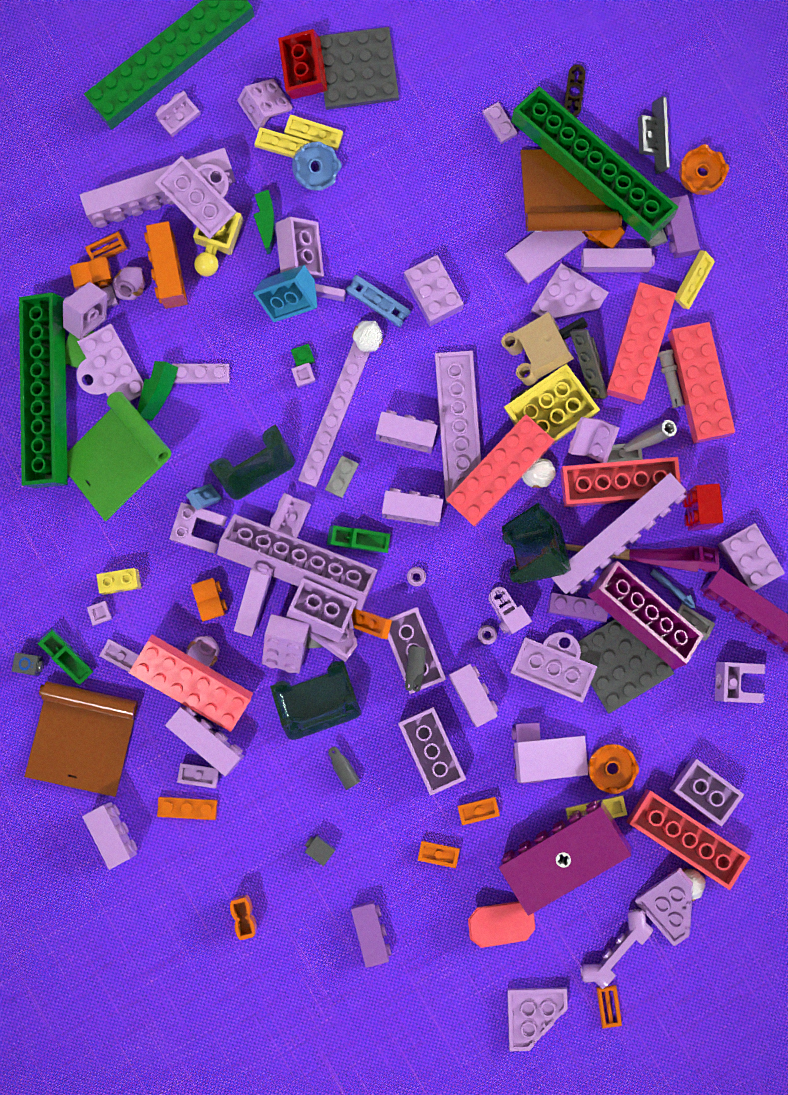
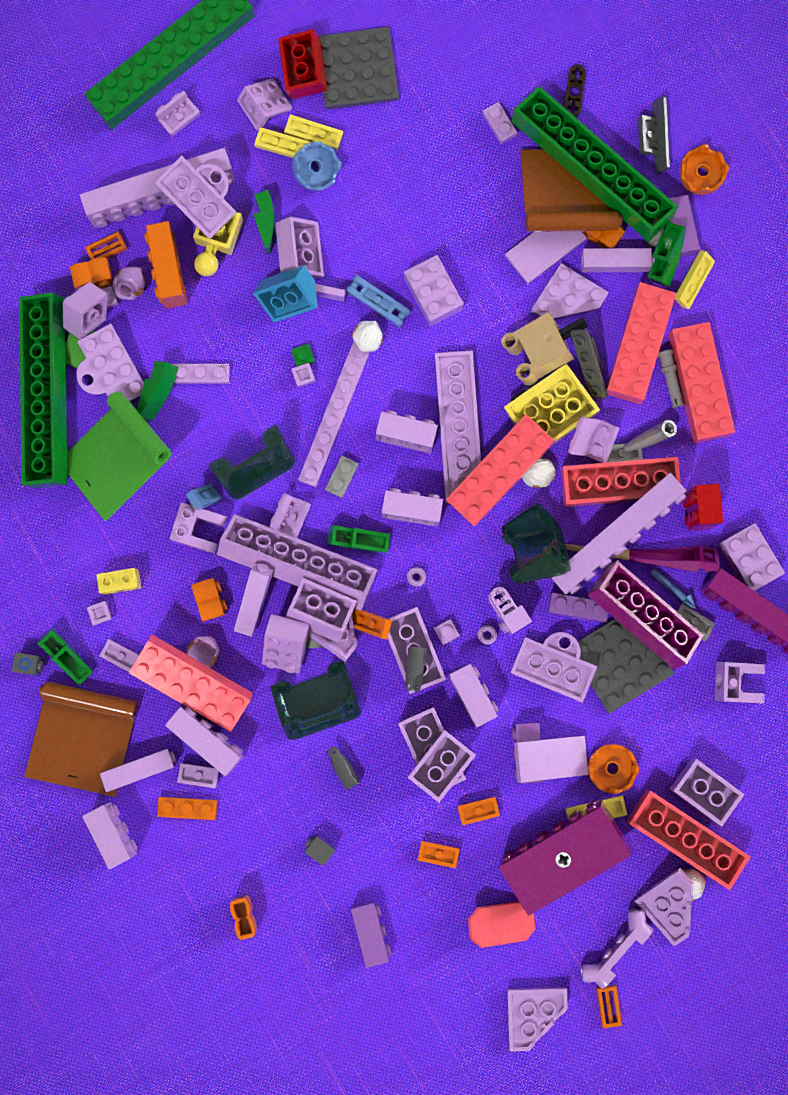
none -> lavender brick [100,749,176,792]
none -> lavender brick [407,730,476,802]
none -> lavender plate [434,619,460,645]
none -> green slope [647,222,685,287]

